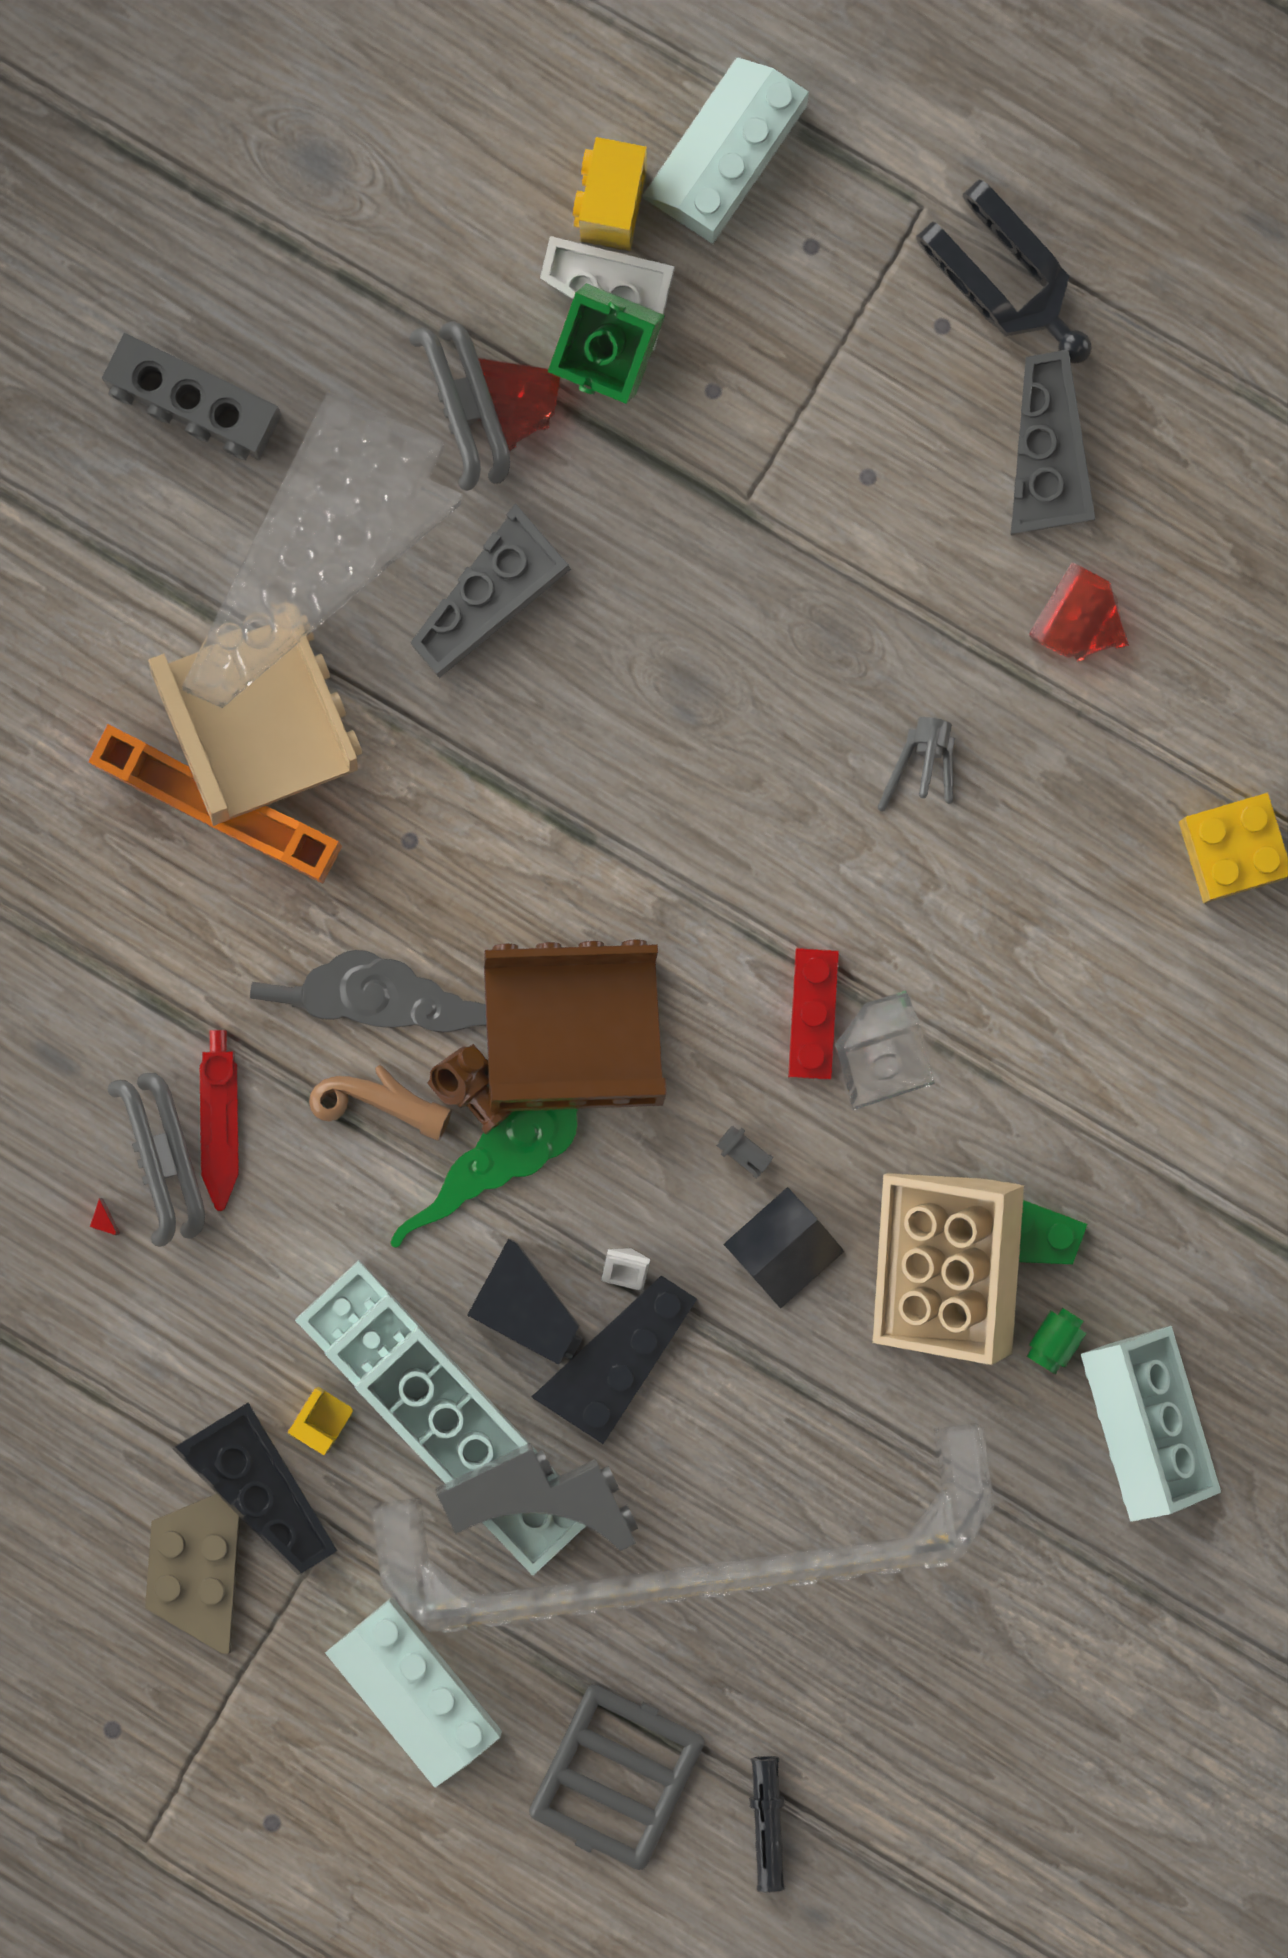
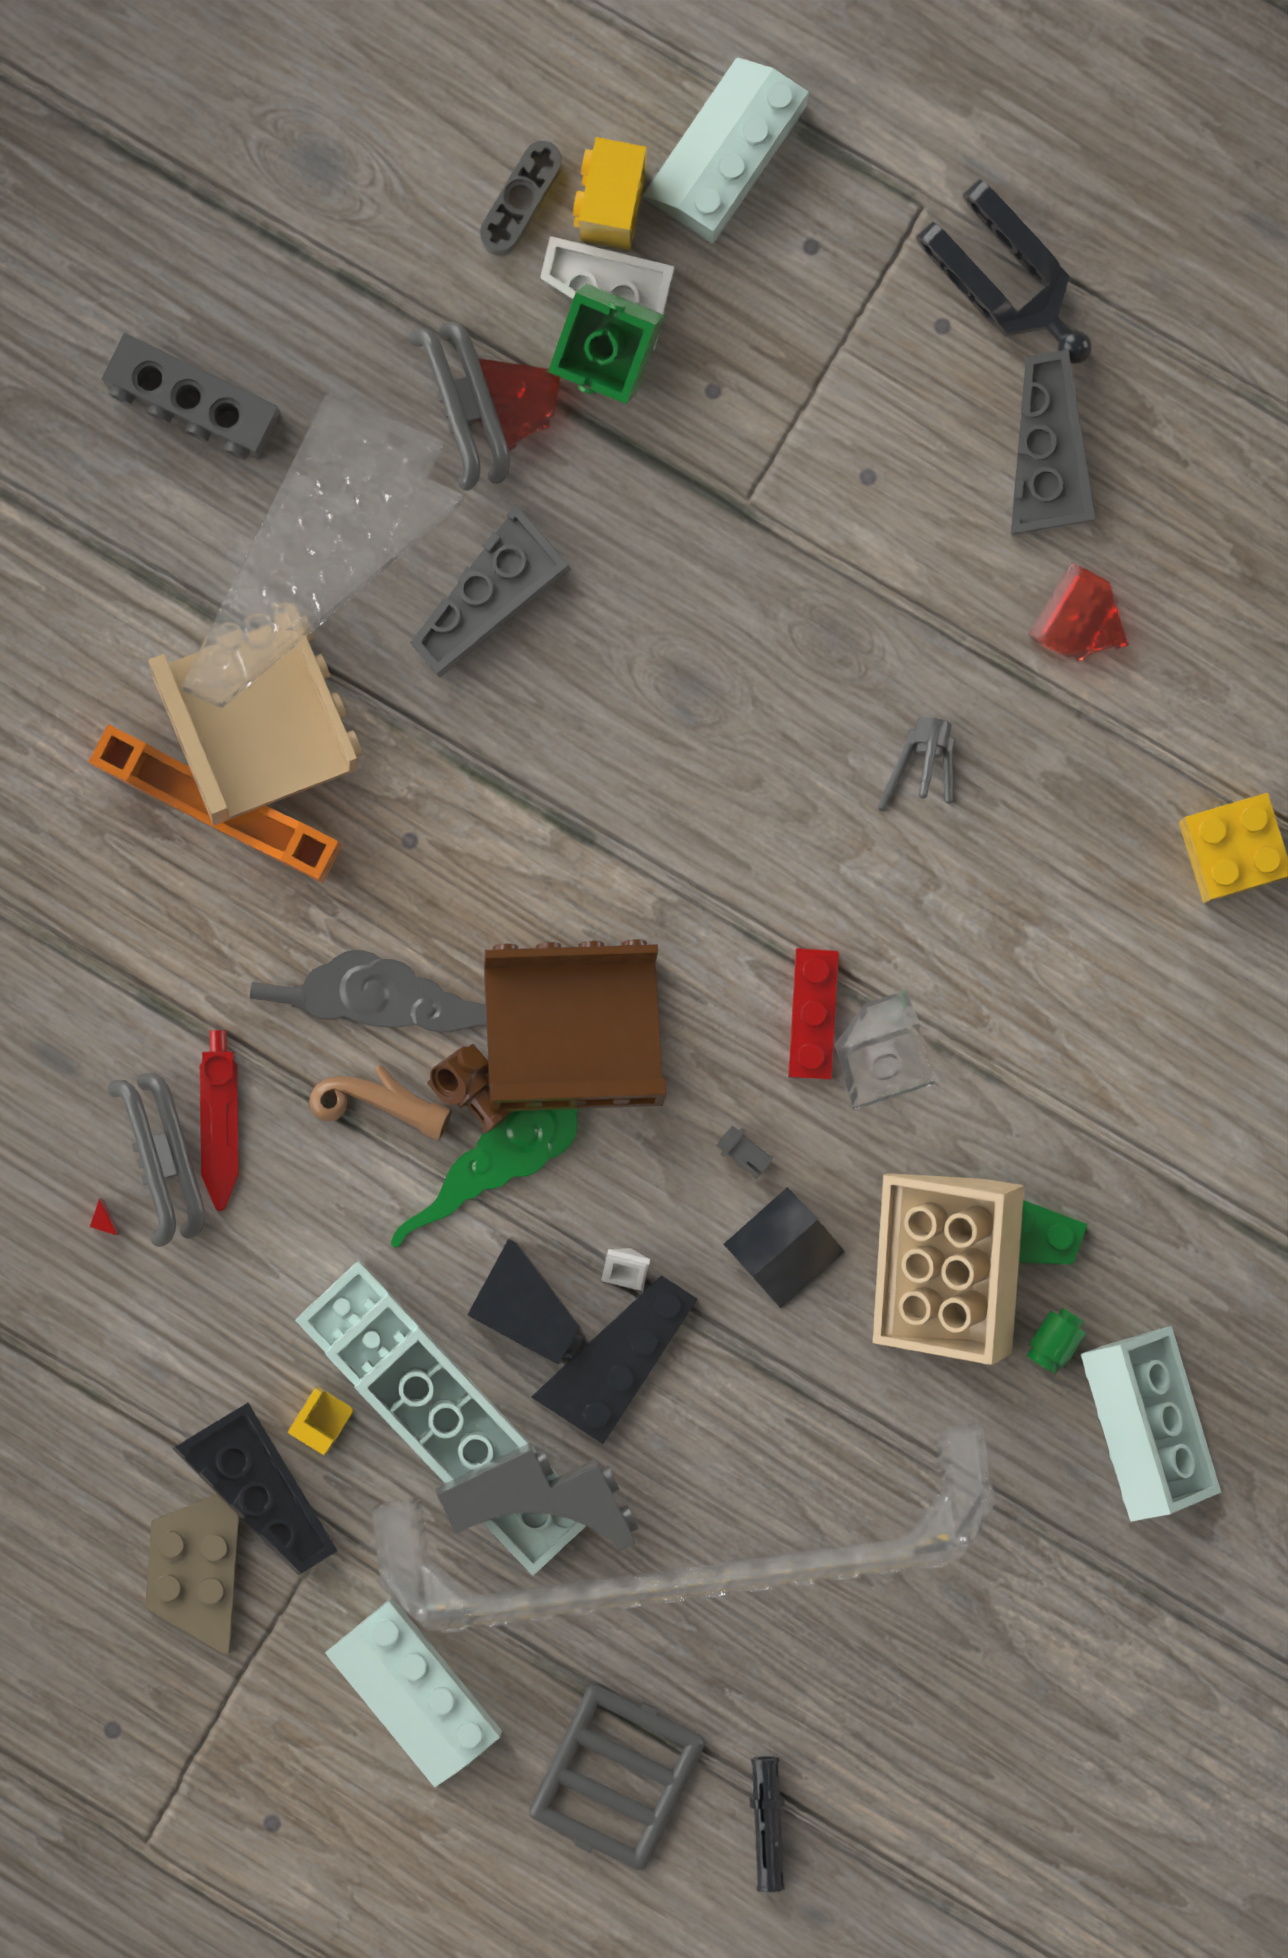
none -> dark grey beam [480,141,562,256]

